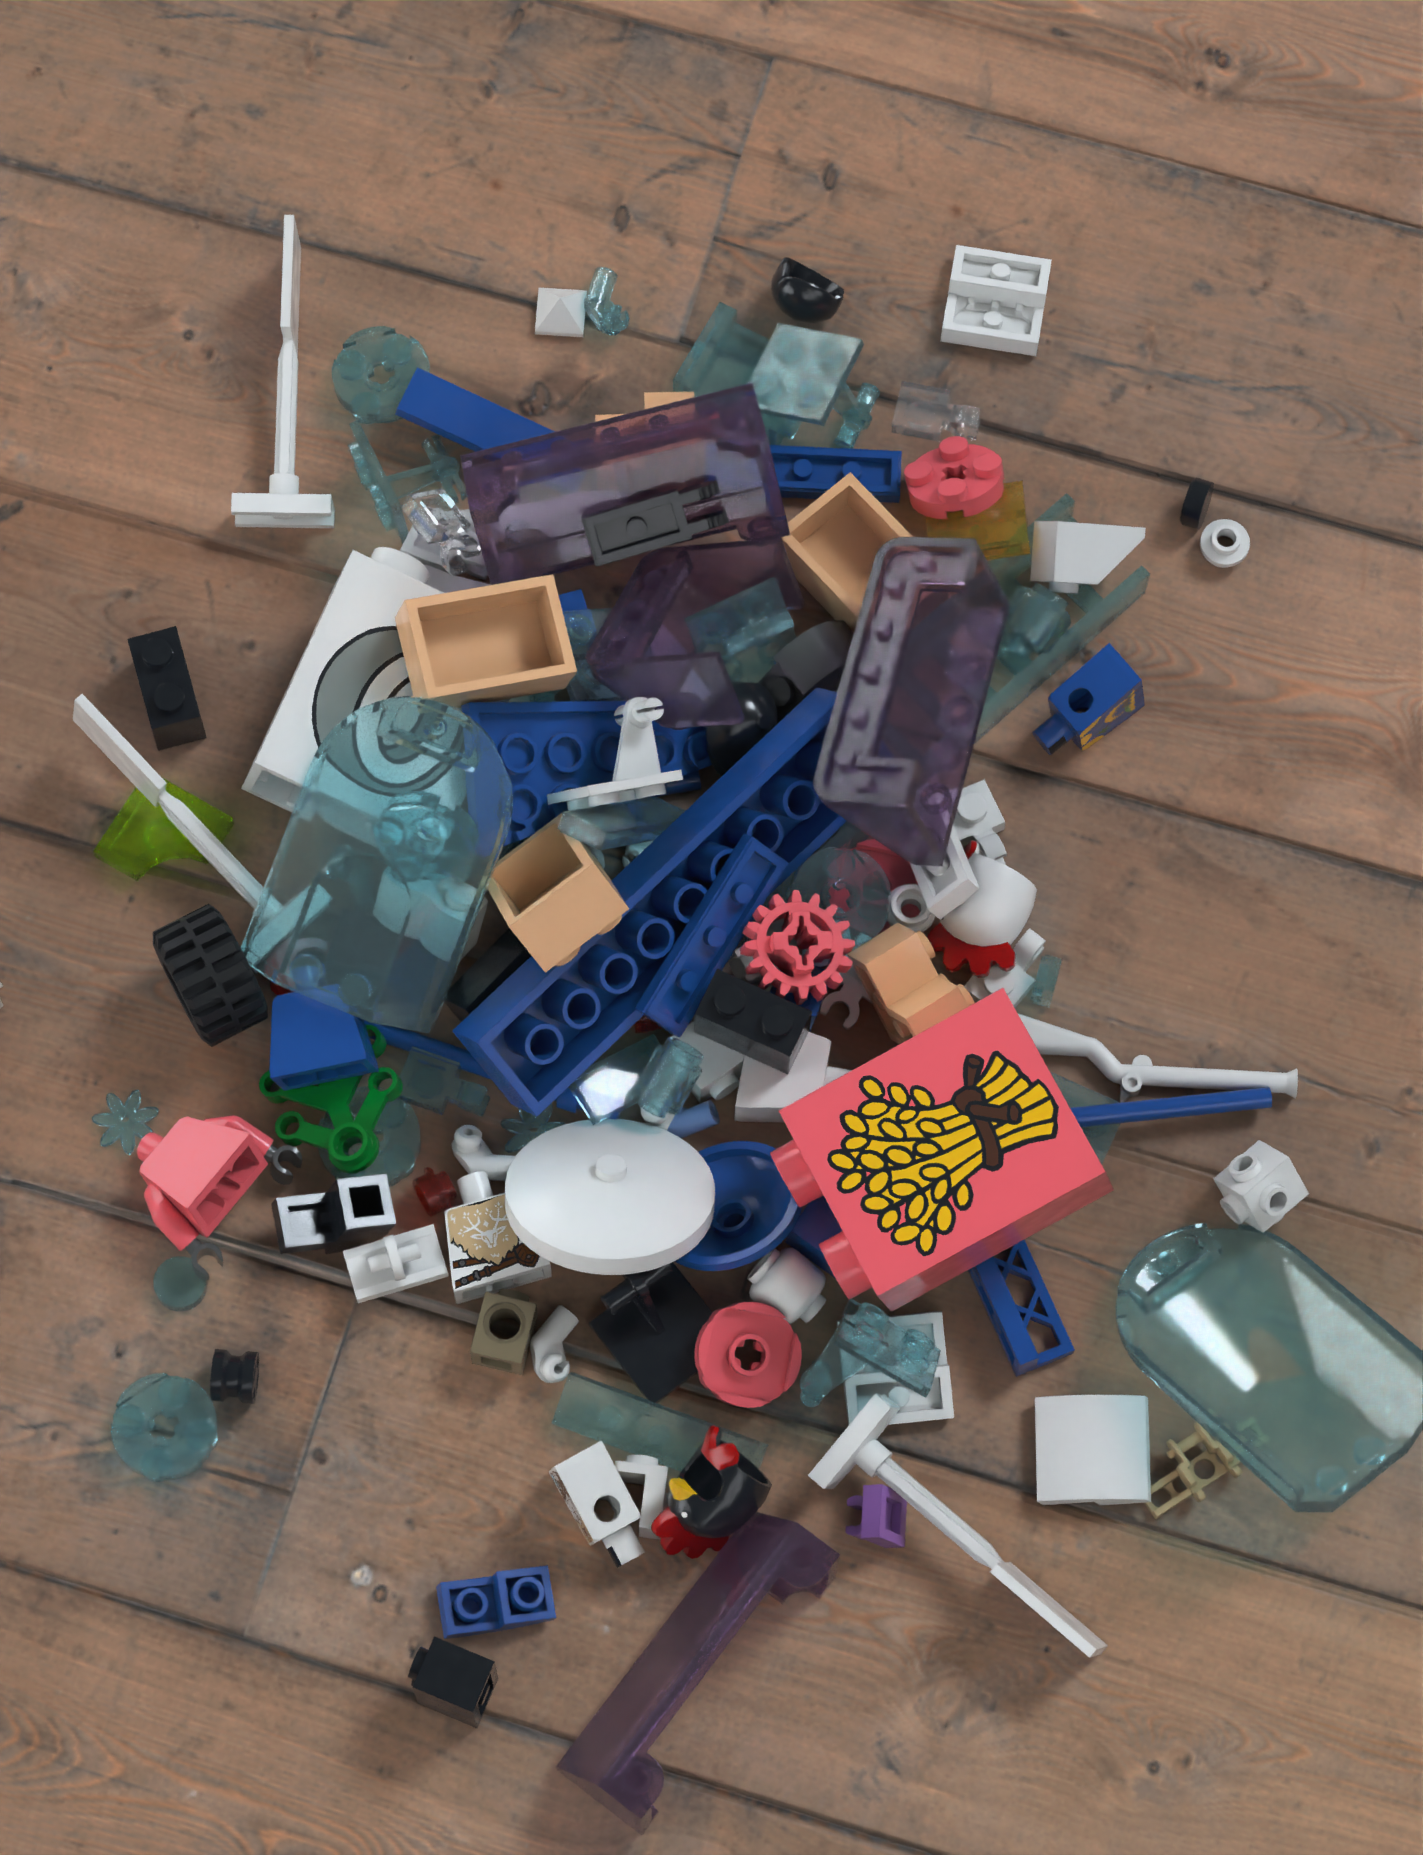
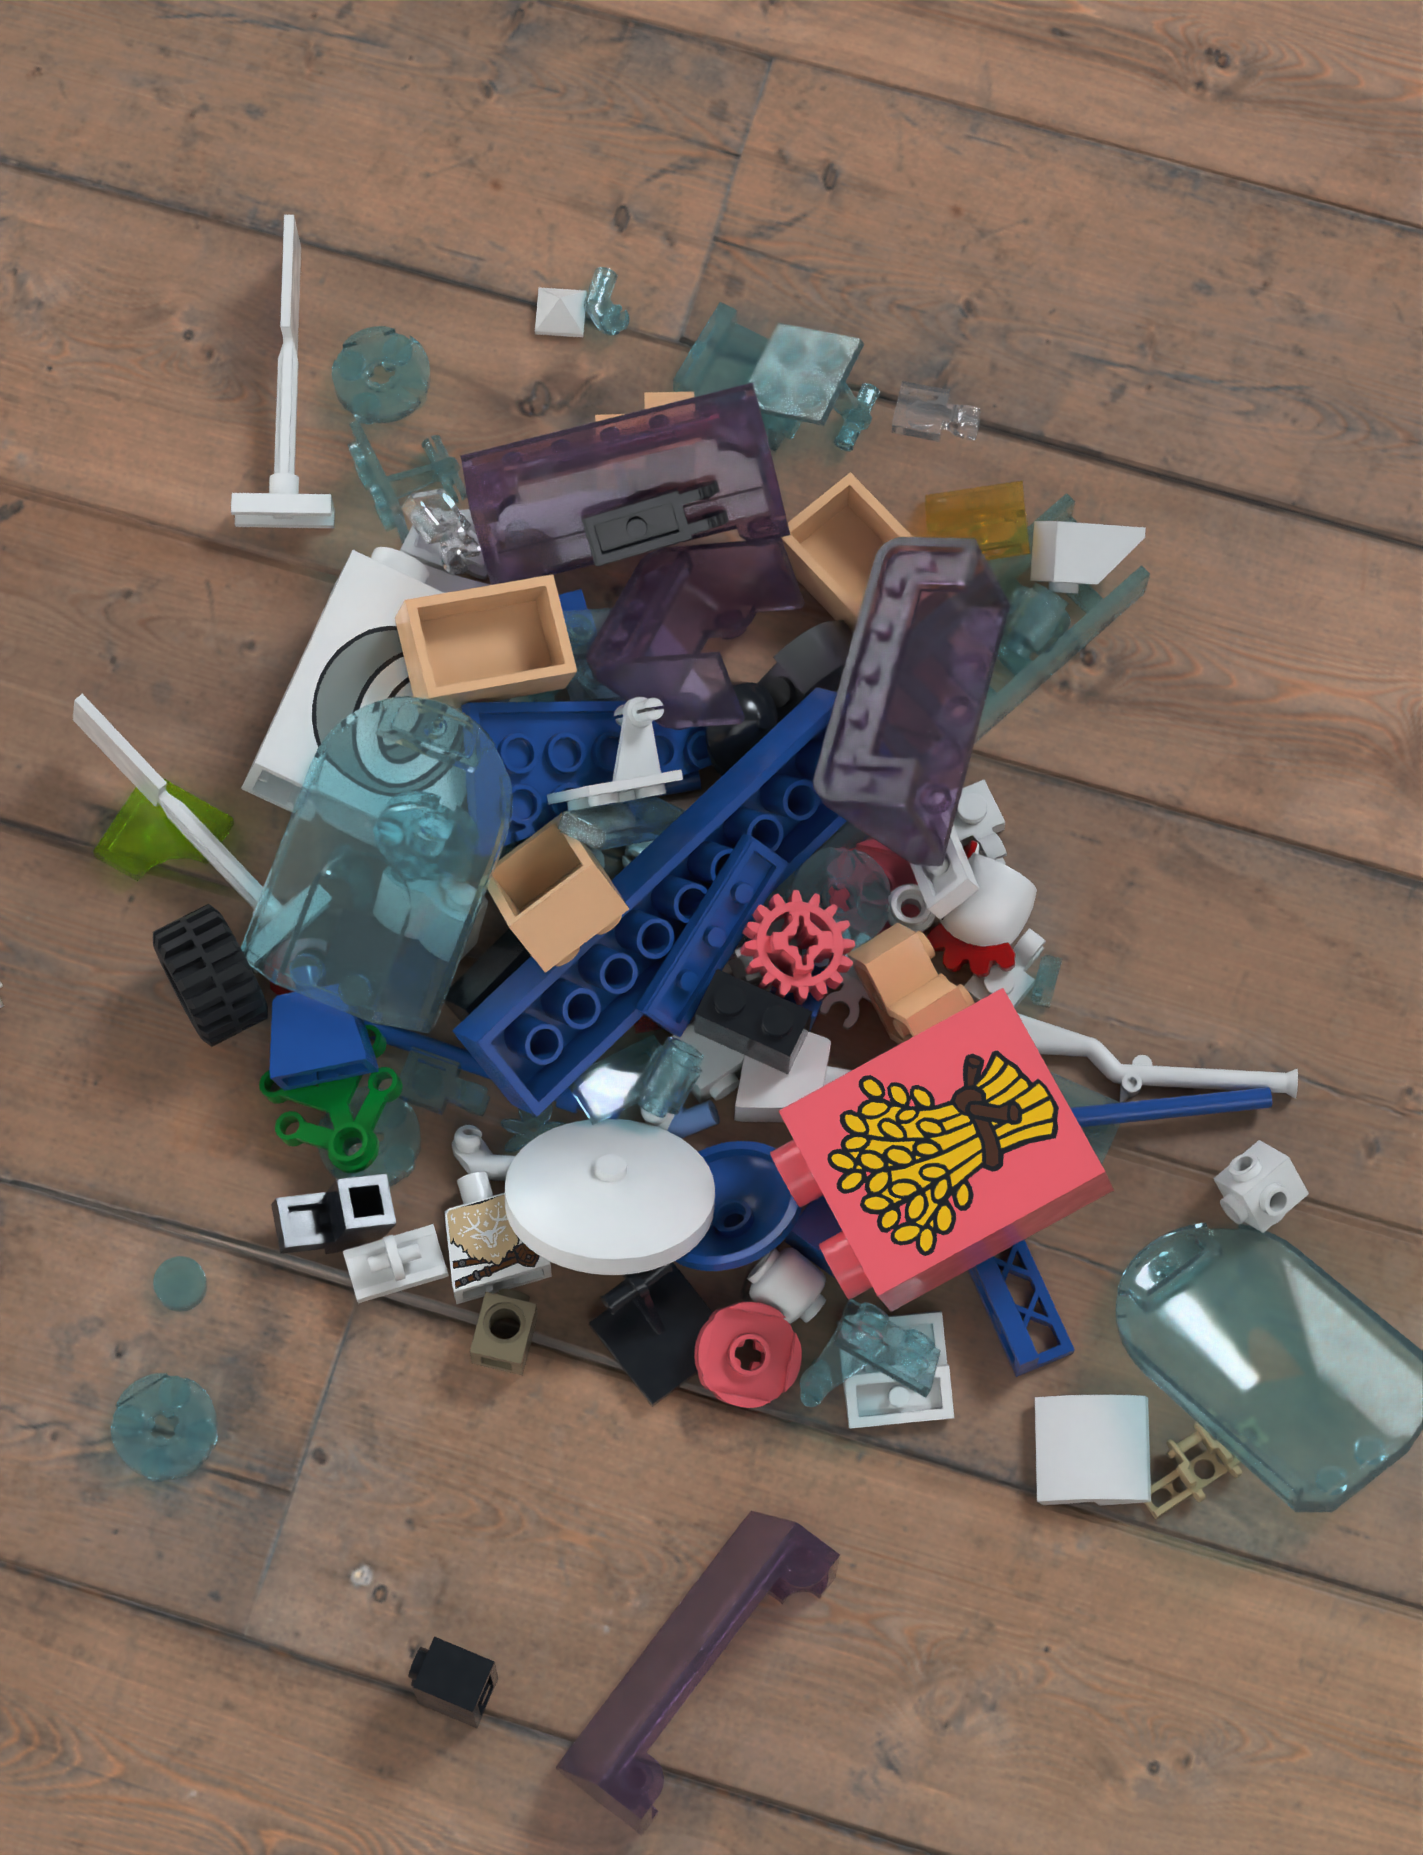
clear light blue plant [92,1090,159,1155] -> none
black brick [127,626,207,751] -> none
coral torso [137,1115,302,1280] -> none
black wheel [210,1349,259,1404] -> none
blue tile [395,367,596,494] -> none
clear red plate [412,1167,457,1217] -> none
blue slope [436,1565,556,1639] -> none
white arm [530,1305,579,1383] -> none
white torso [549,1440,645,1568] -> none
clear light blue tile [552,1371,769,1472] -> none
white bracket [615,1455,668,1539] -> none
black piece [651,1425,772,1559] -> none
clear light blue plate [684,577,796,695] -> none
blue tile [704,442,902,503] -> none
black hair [771,257,844,324] -> none
white piece [808,1393,1108,1658] -> none
medium lavender tile [845,1484,907,1548] -> none
coral plate [904,436,1004,519] -> none
white slope [940,245,1052,356] -> none
blue torso [1032,643,1145,755] -> none
black tile [1180,477,1214,530] -> none
white plate [1200,519,1250,568] -> none

